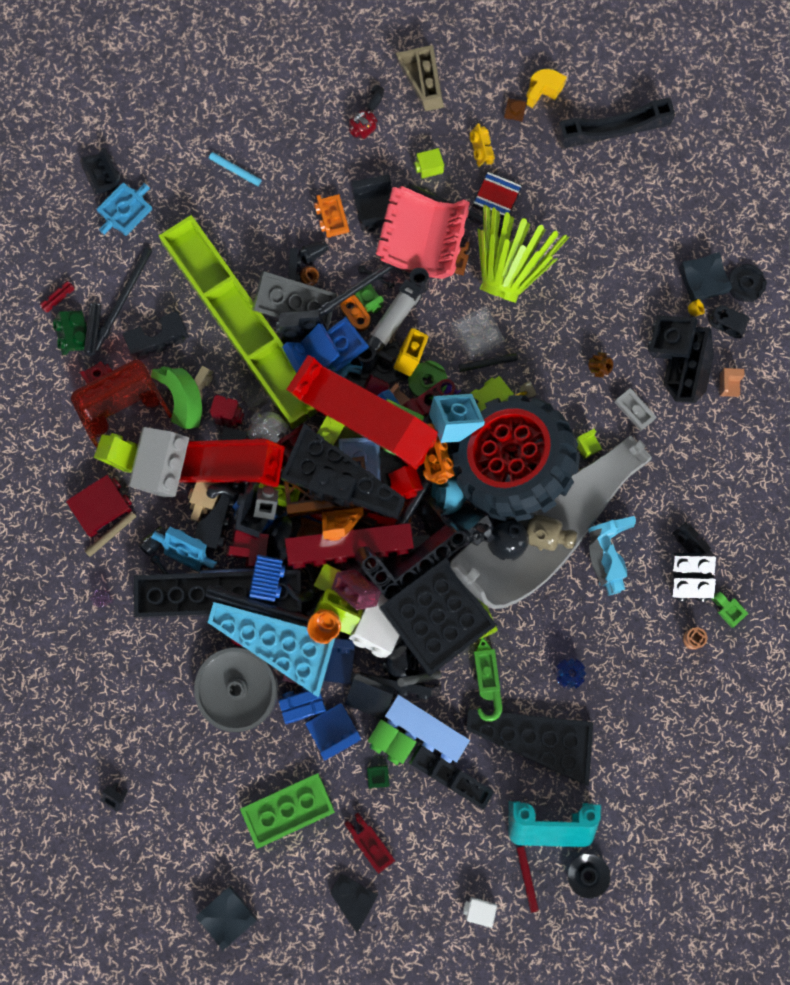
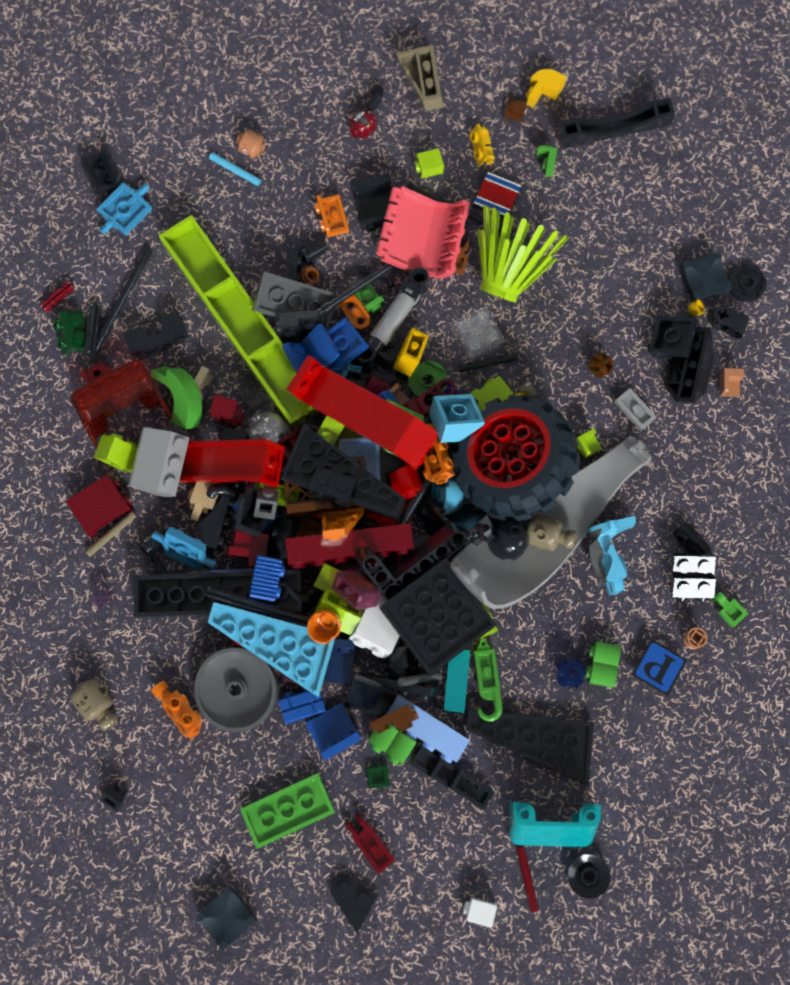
none -> dark tan piece [71,679,118,731]
none -> orange brick [151,681,202,739]
none -> nougat head [236,129,266,158]
none -> reddish brown plate [369,704,419,734]
none -> teal tile [443,650,470,713]
none -> bright green bracket [536,145,557,177]
none -> bright green brick [585,641,621,688]
none -> piece [631,639,687,696]

